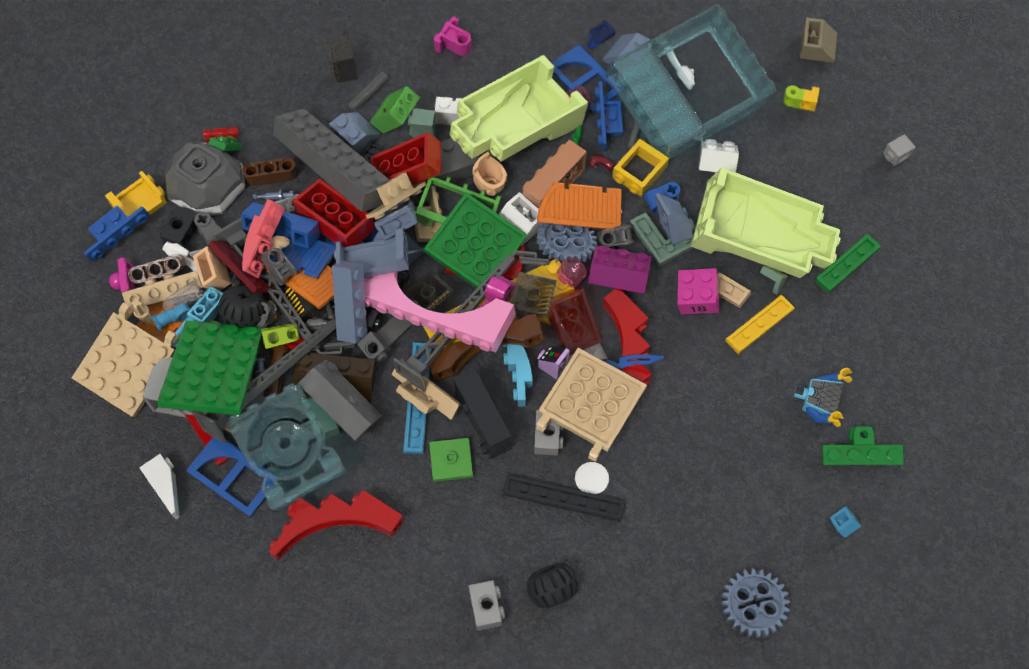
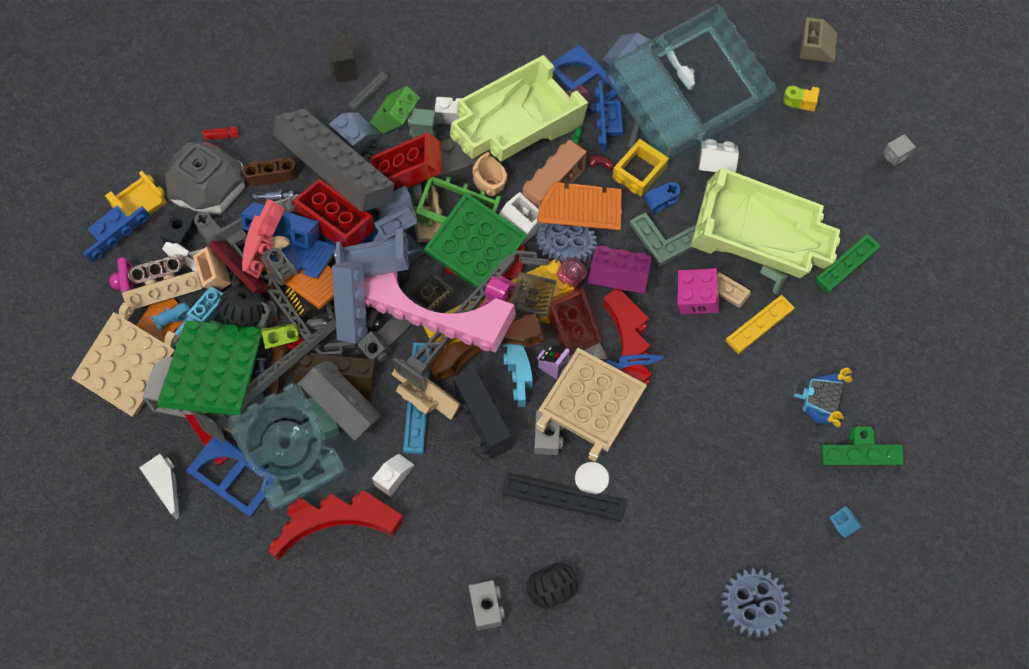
tan axle [131,299,152,324] -> none
clear slope [163,280,204,310] -> none
green plate [208,135,242,151] -> none
tan bracket [366,172,426,219] -> none
bright green plate [429,438,473,482] -> none
dark pink pin [433,16,471,56] -> none
clear blue slope [587,19,616,49] -> none
dark grey piece [597,224,634,247] -> none
sand blue slope [655,193,694,244] -> none
none -> white slope [372,454,415,497]

